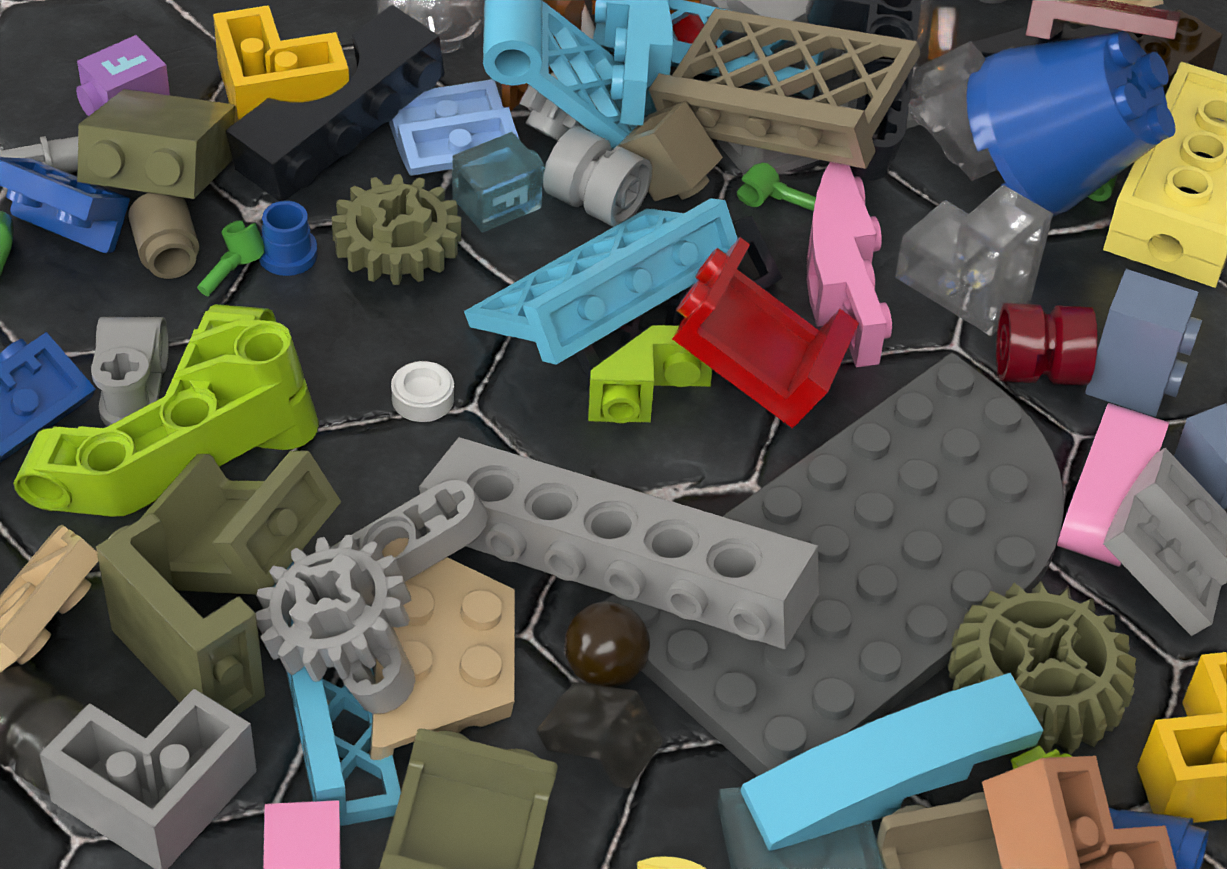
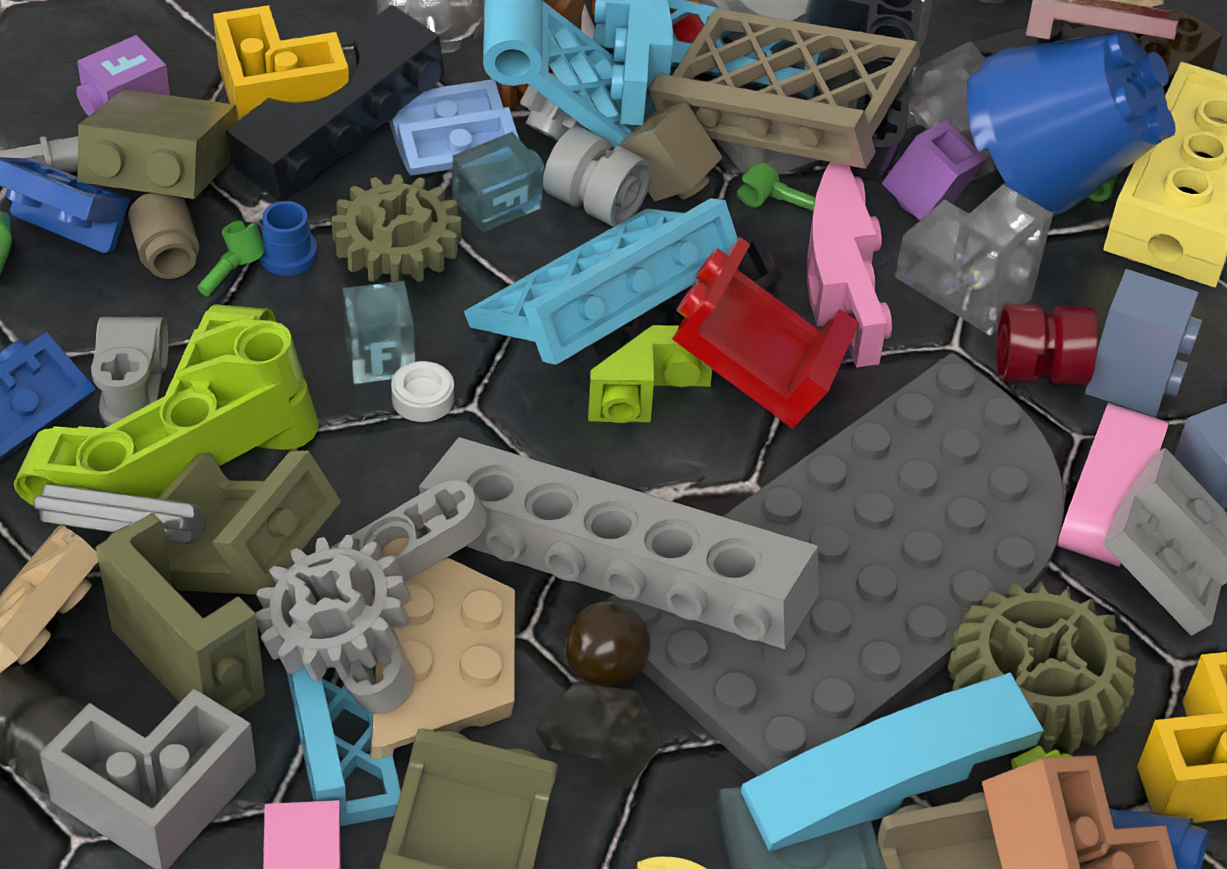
tile [928,6,959,73] -> none
none -> axle [33,483,207,544]
none -> clear light blue brick [342,281,415,384]
none -> medium lavender brick [882,120,987,223]

